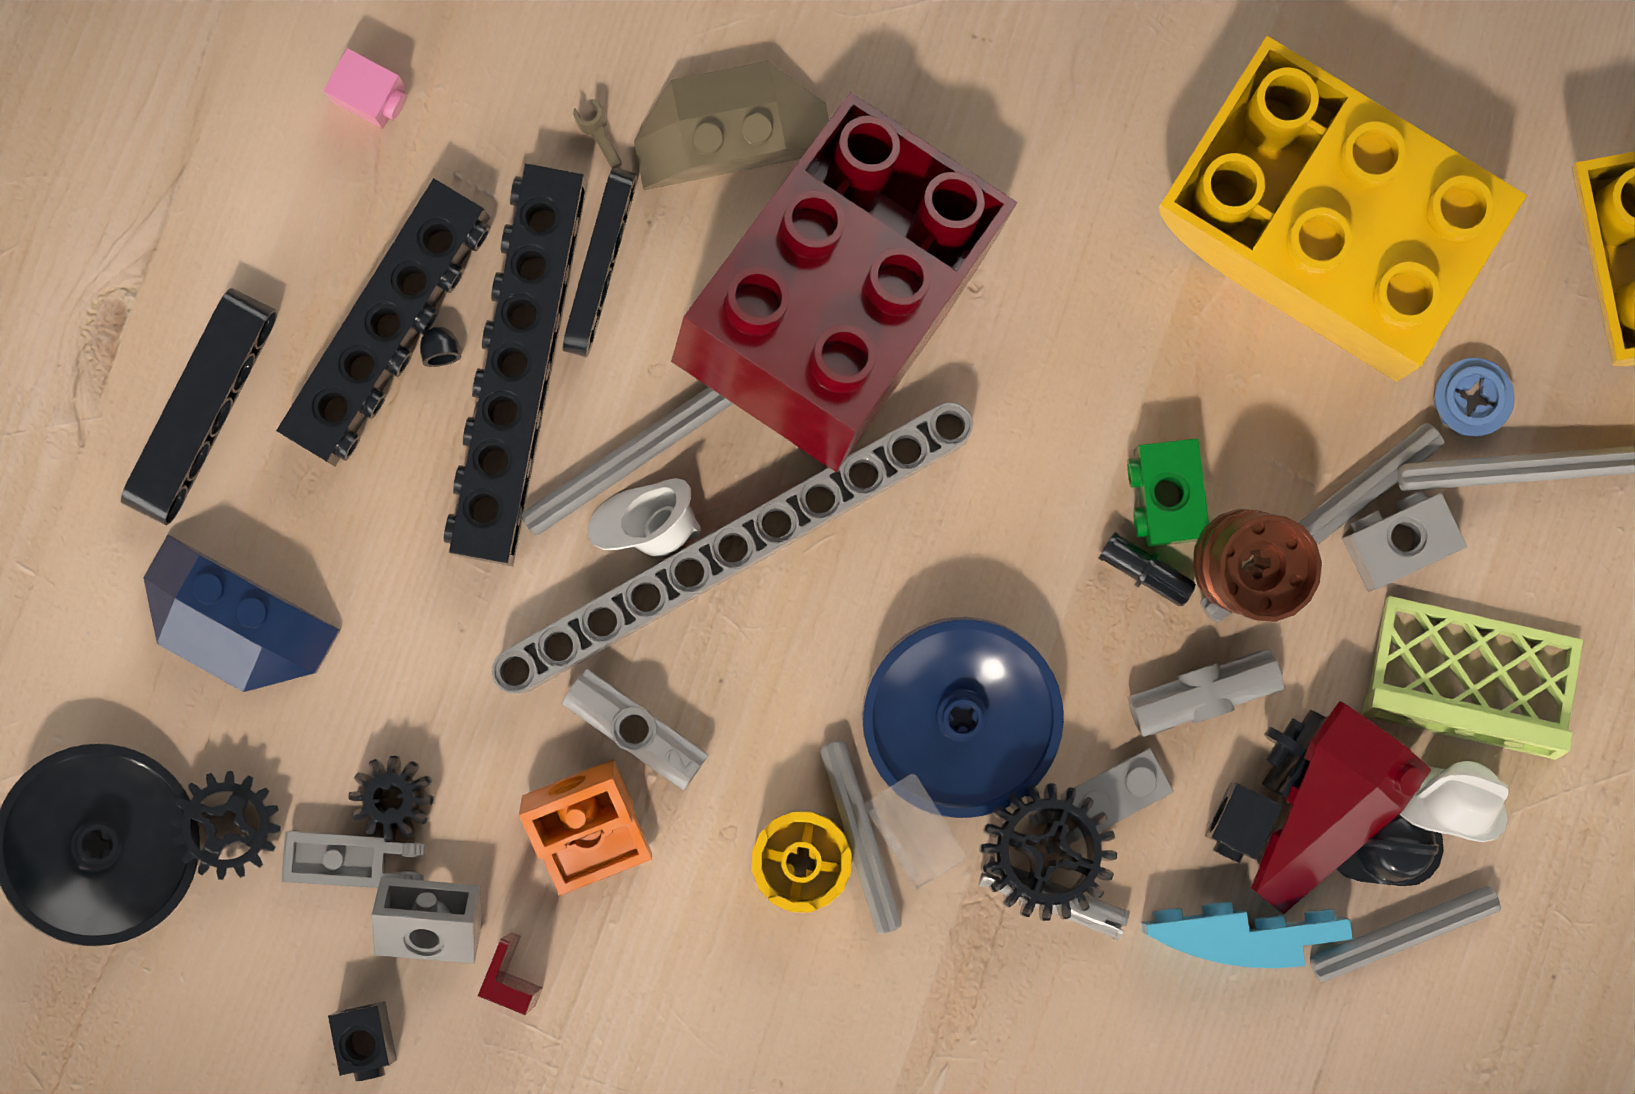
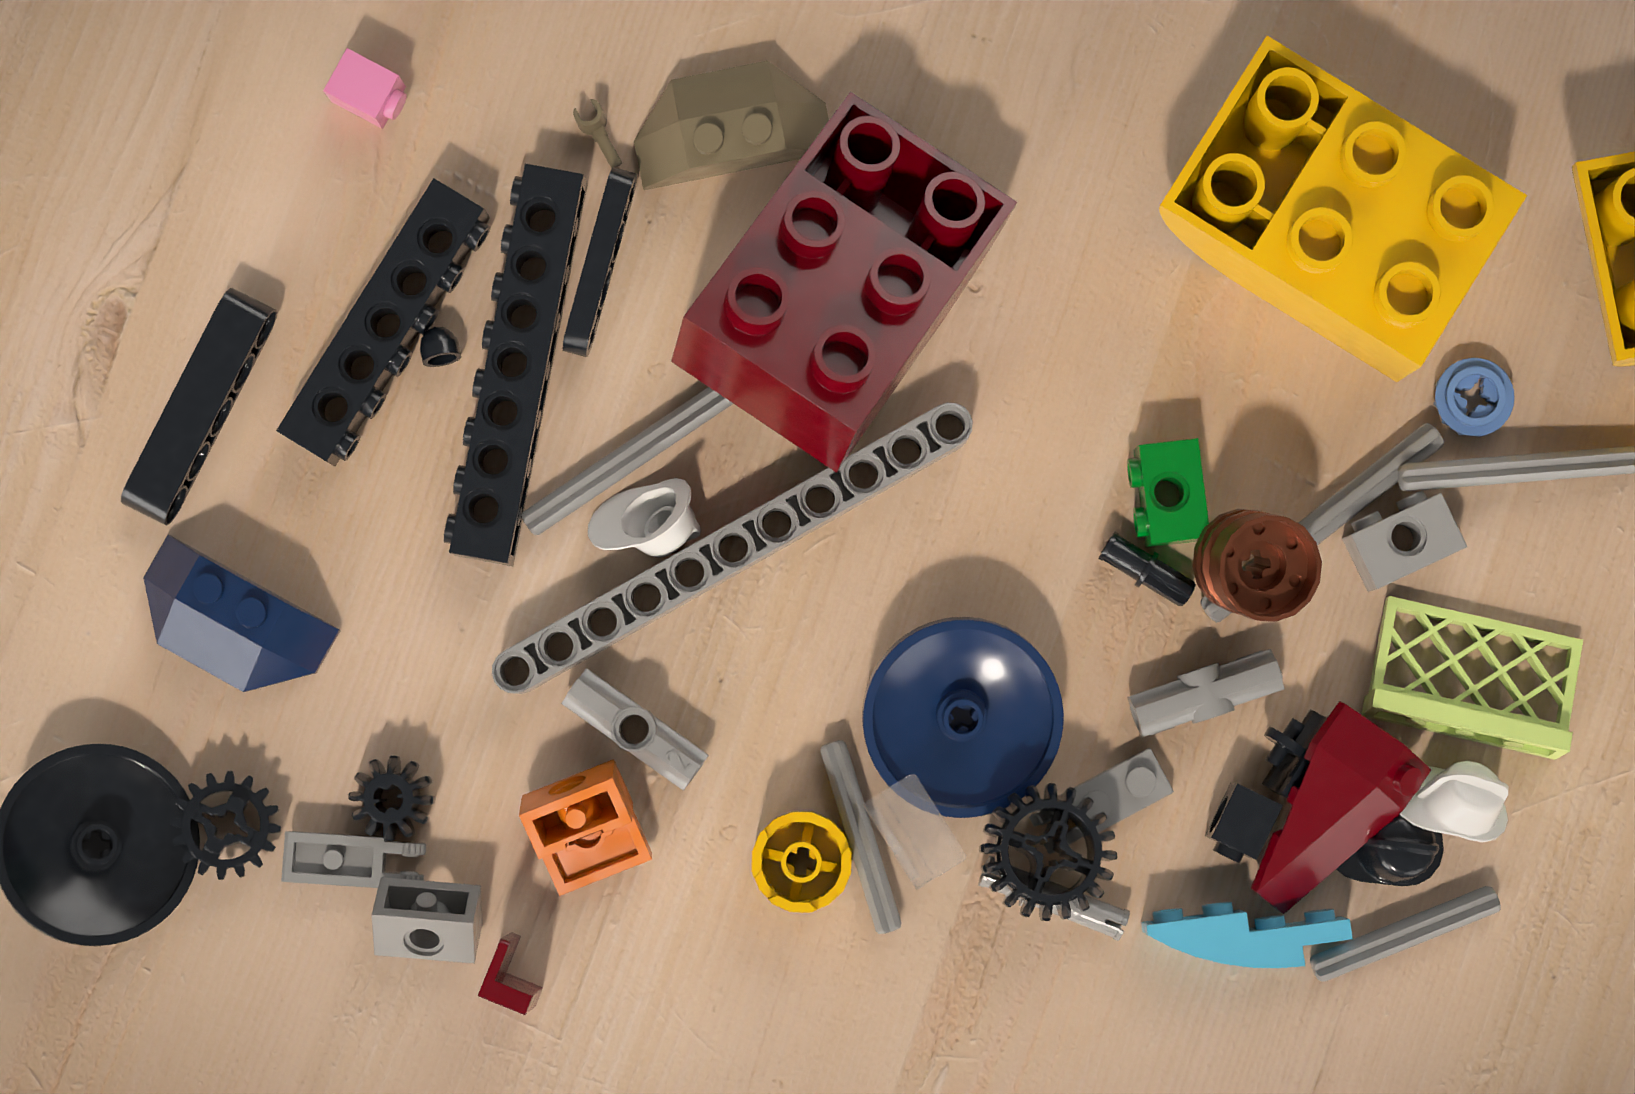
black brick [328,1001,397,1081] -> none

